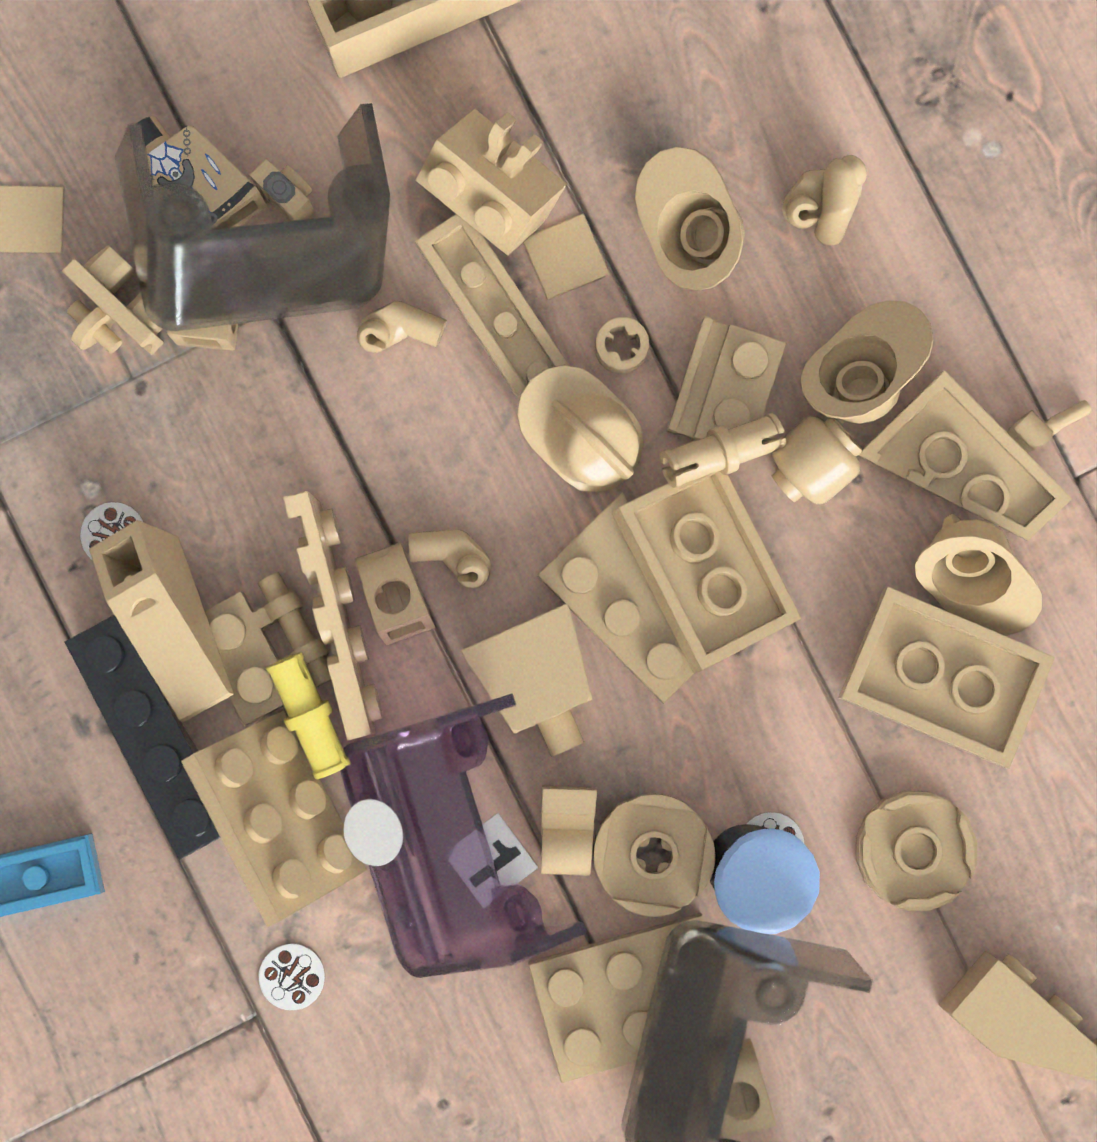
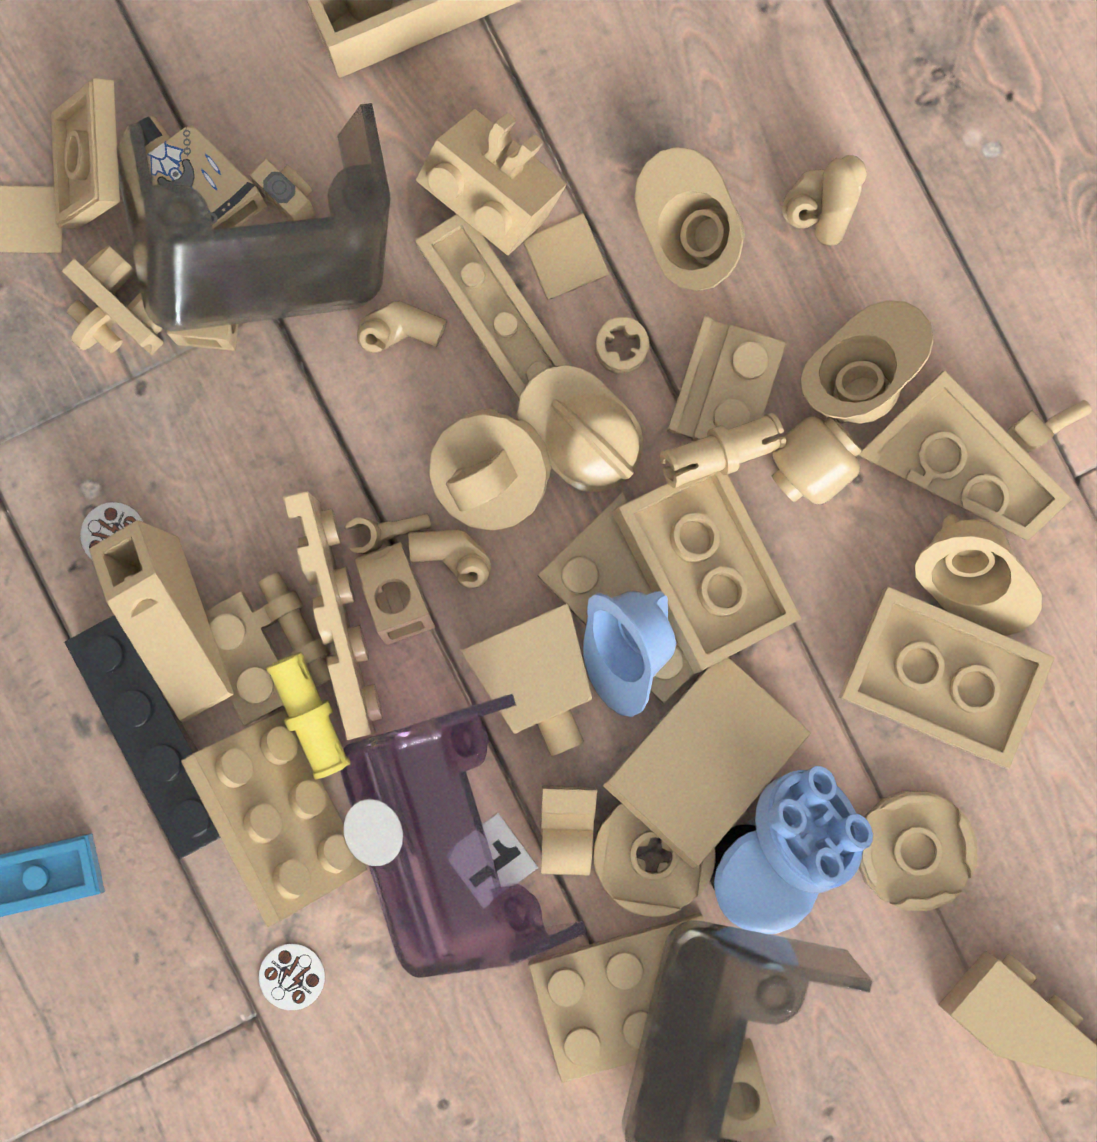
none -> tan tile [51,78,120,229]
none -> tan hand [344,514,431,554]
none -> tan tile [429,408,551,531]
none -> light blue piece [583,591,676,717]
none -> tan tile [603,657,811,868]
none -> light blue tile [756,766,873,893]

